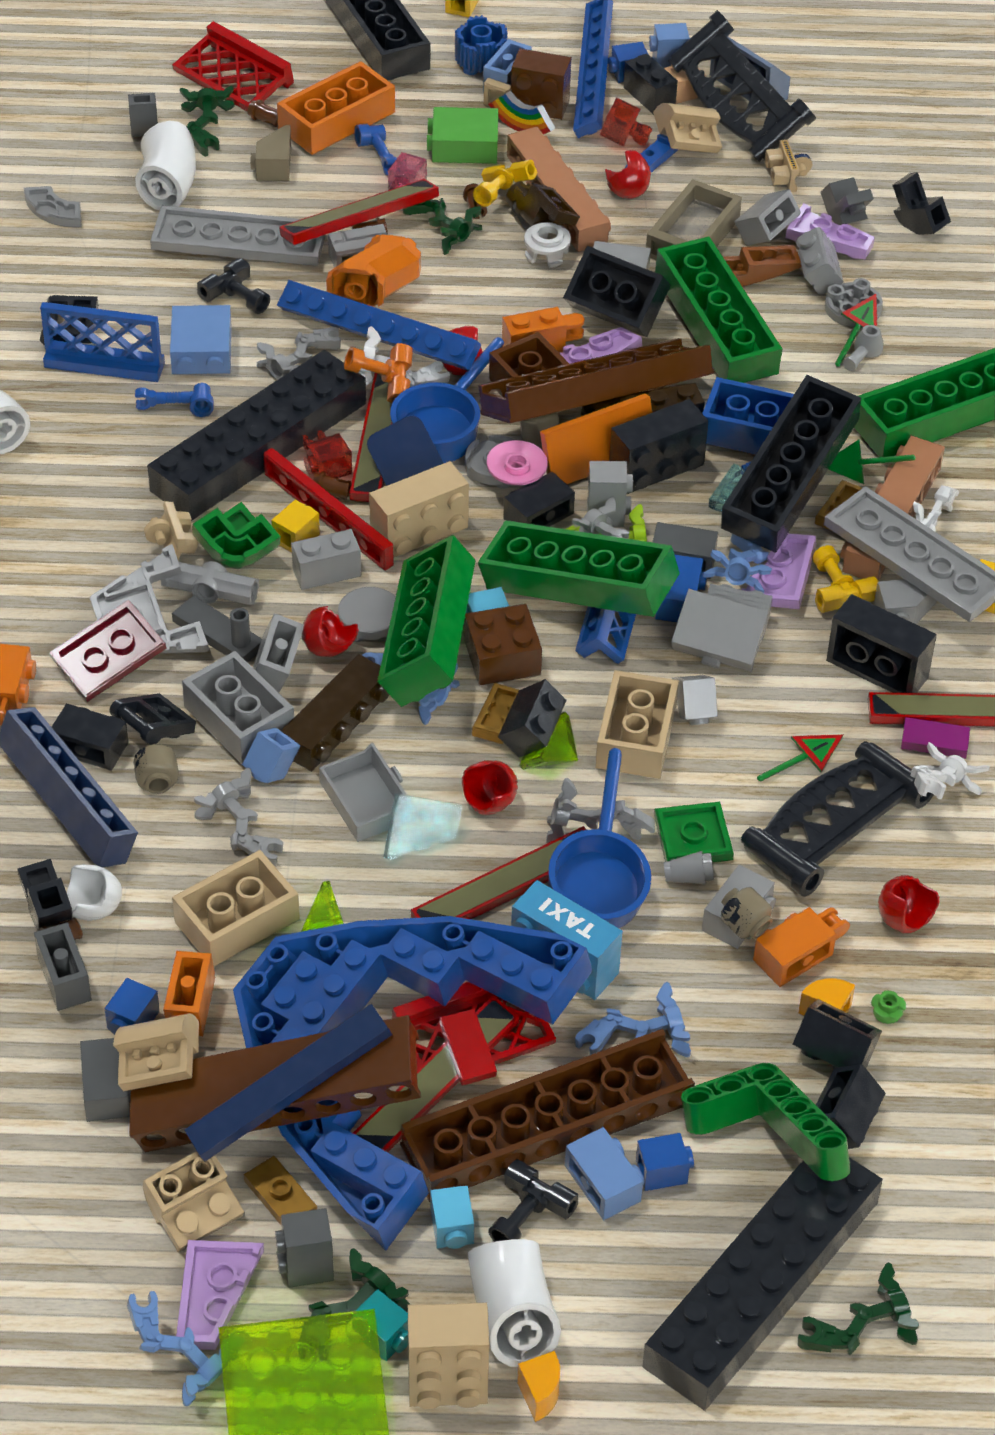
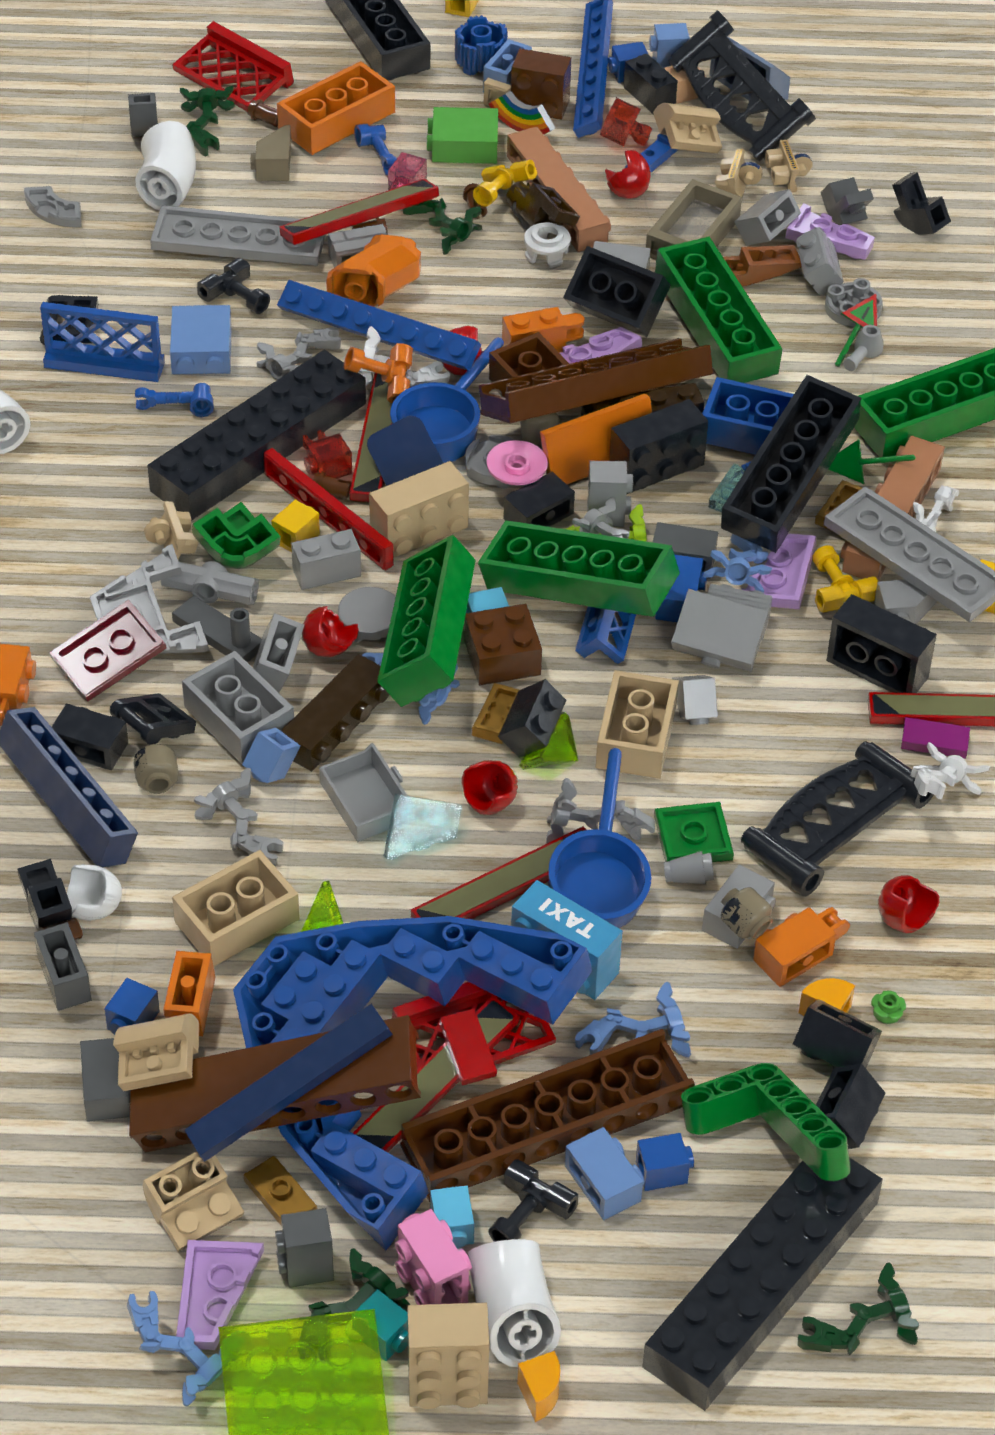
piece [757,734,844,782] -> none
none -> bright pink brick [395,1209,472,1305]
none -> tan hips [715,148,763,197]

